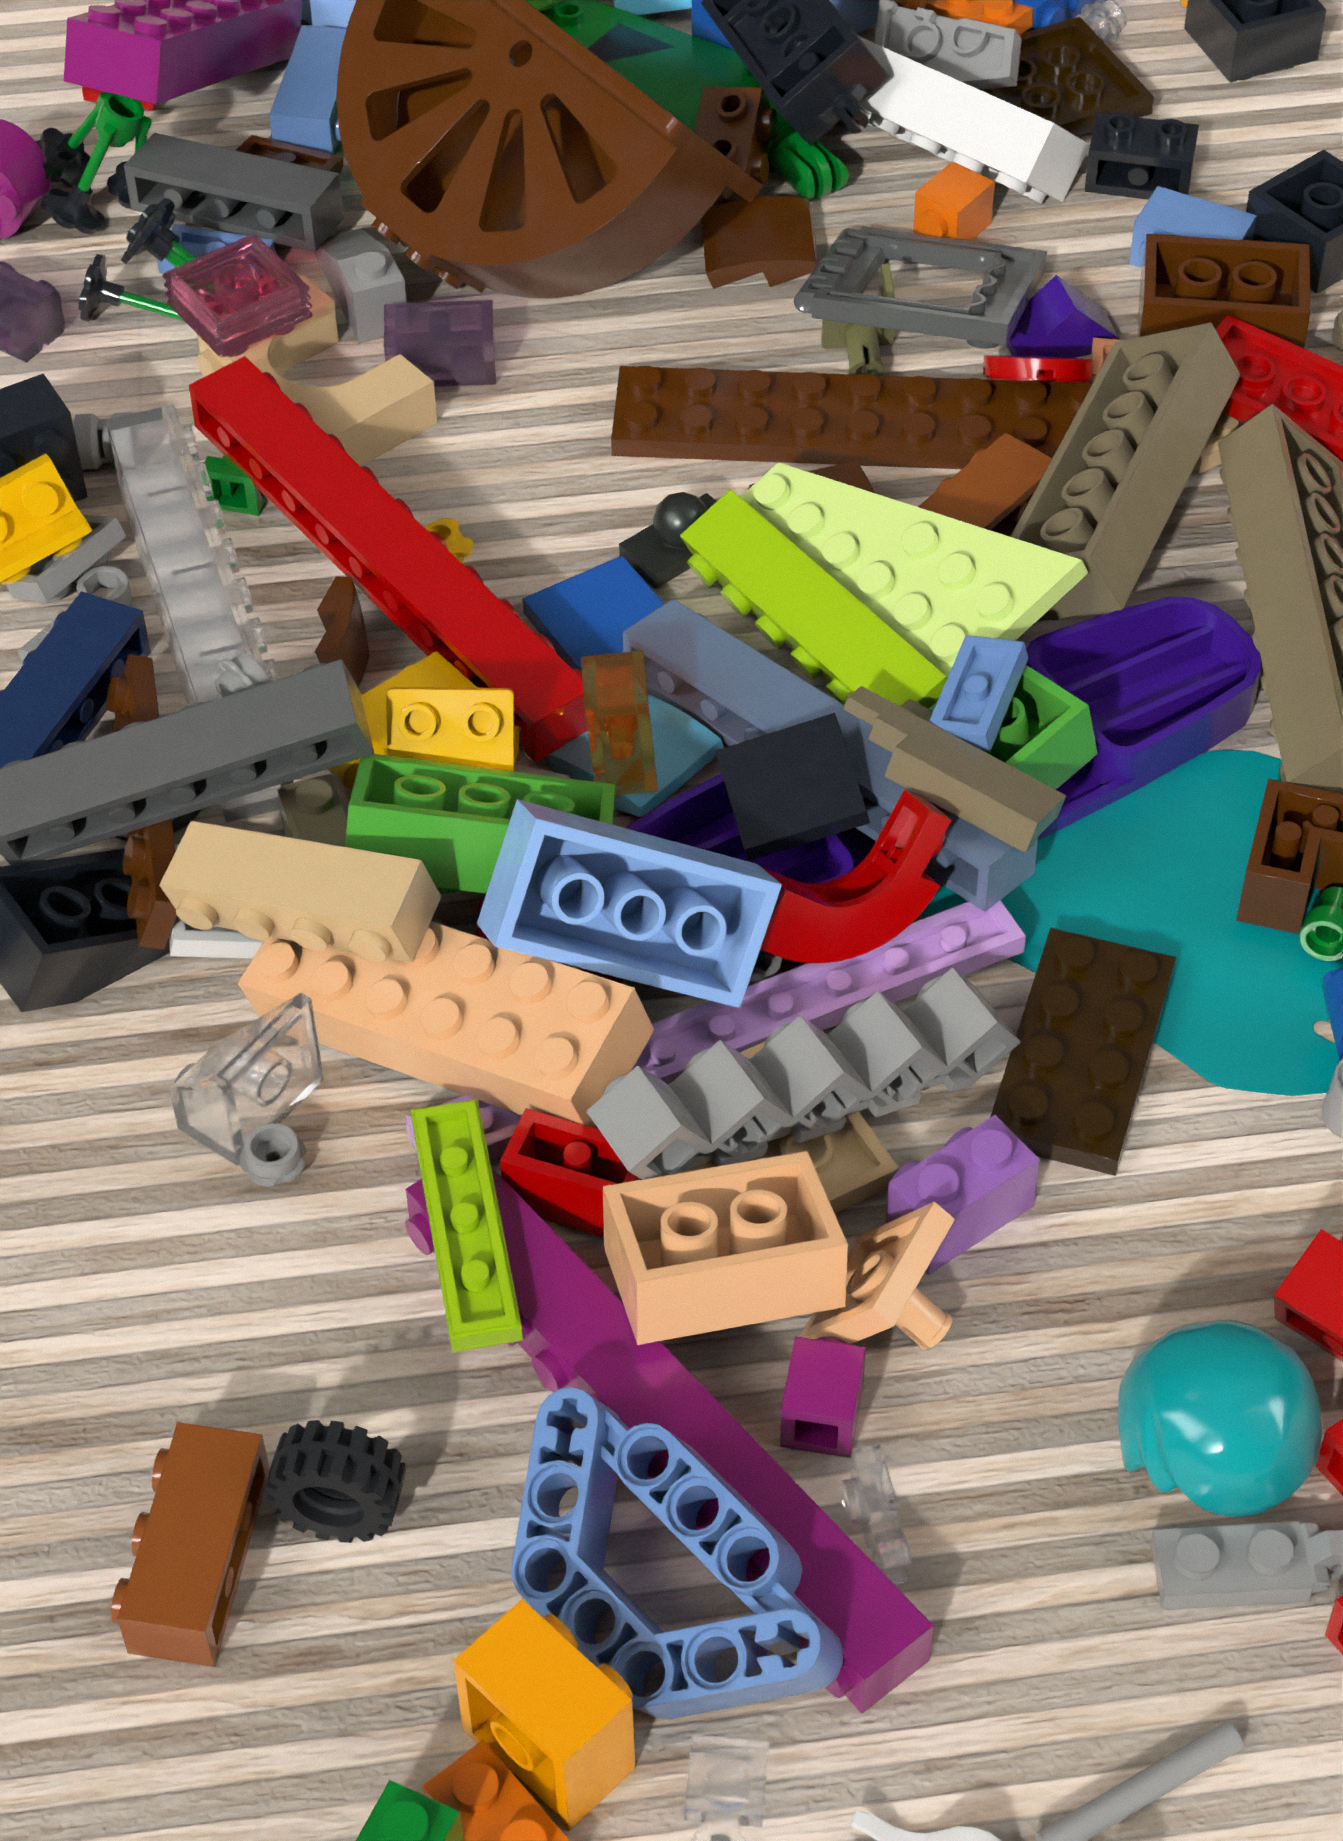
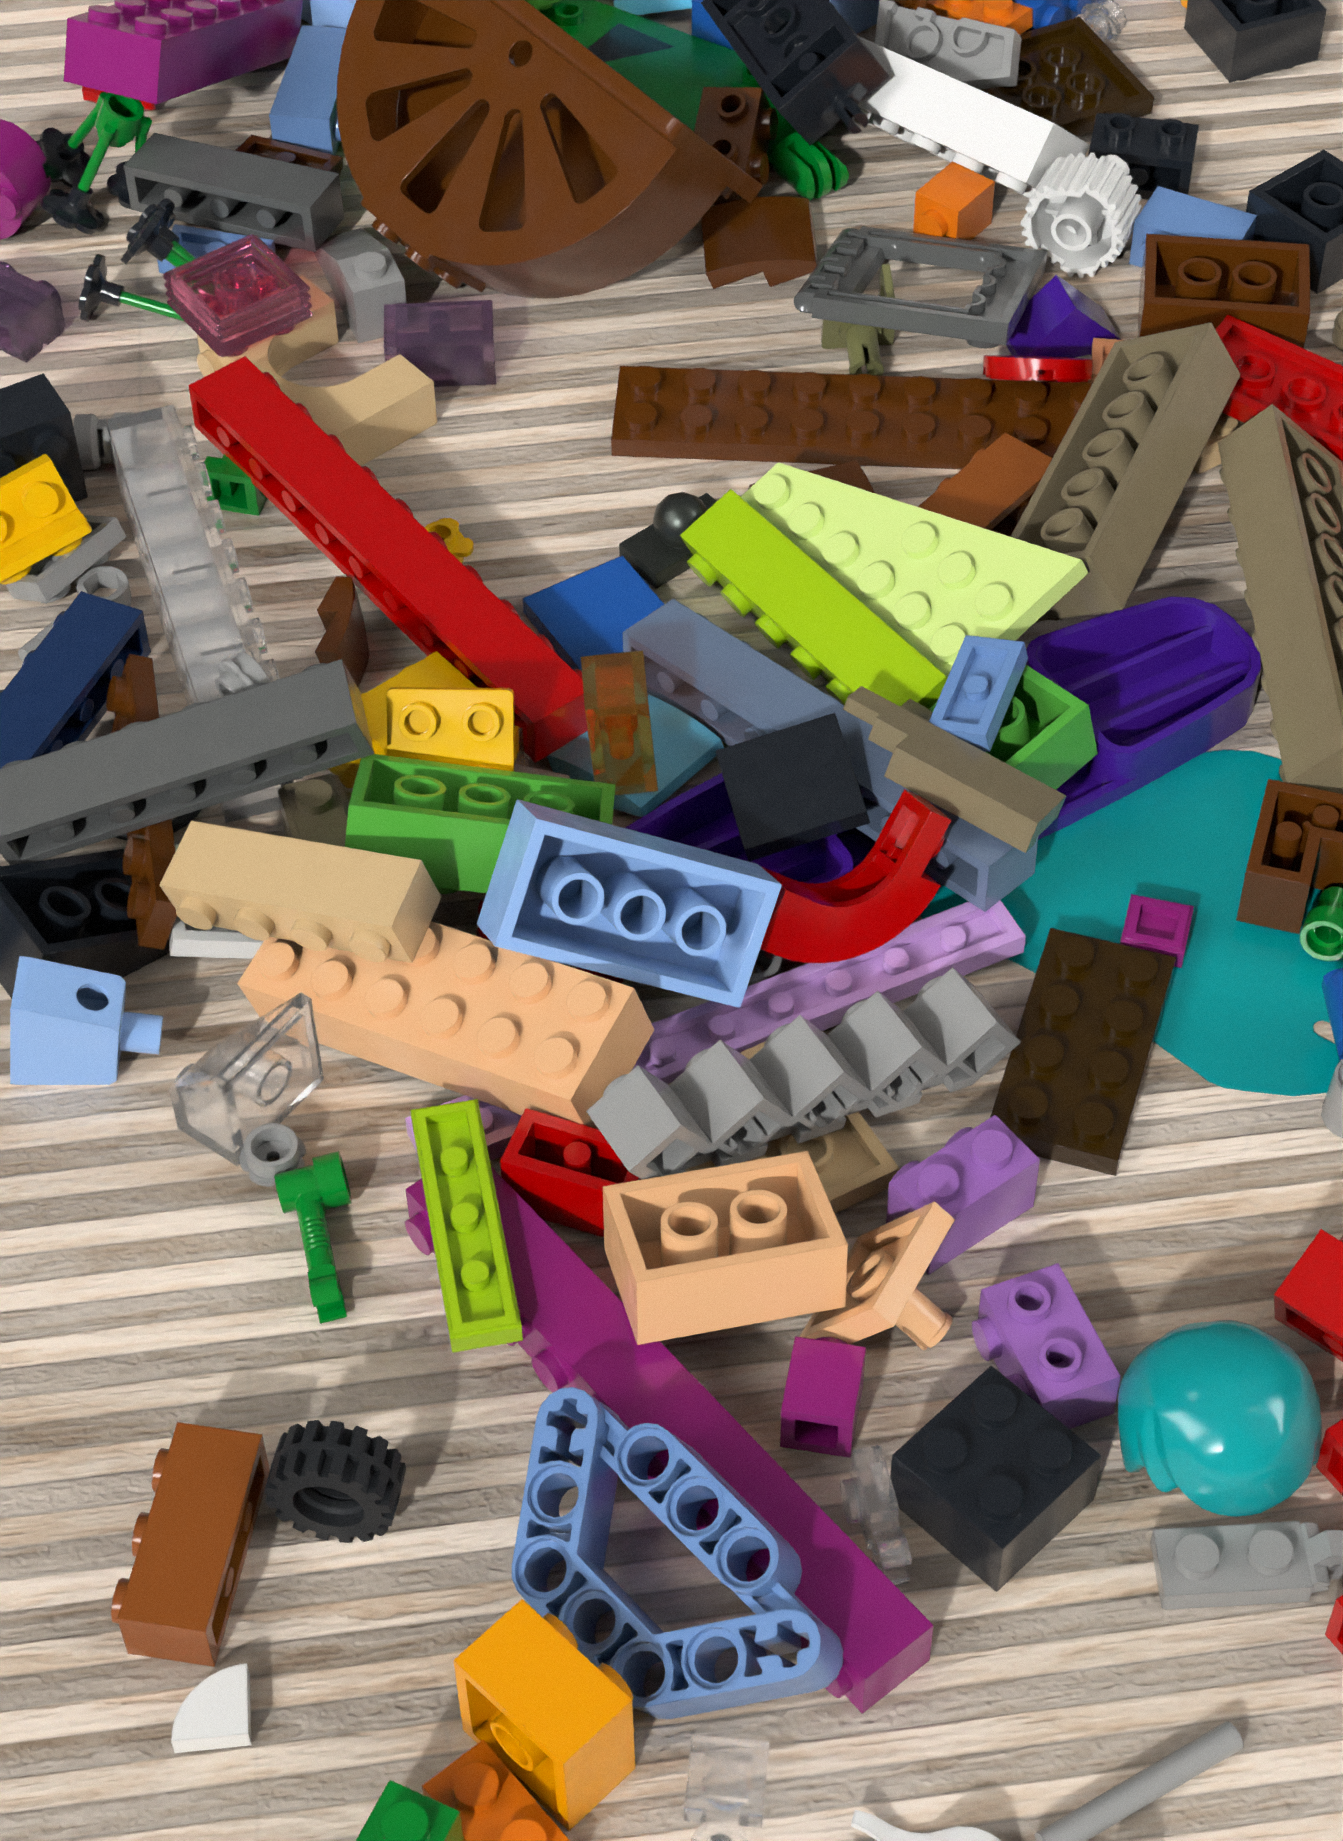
none -> light blue torso [10,956,163,1085]
none -> white tile [171,1663,251,1753]
none -> green brick [274,1151,352,1324]
none -> black brick [888,1365,1102,1592]
none -> medium lavender brick [972,1263,1121,1429]
none -> white brick [1021,152,1142,278]
none -> magenta tile [1120,894,1194,968]

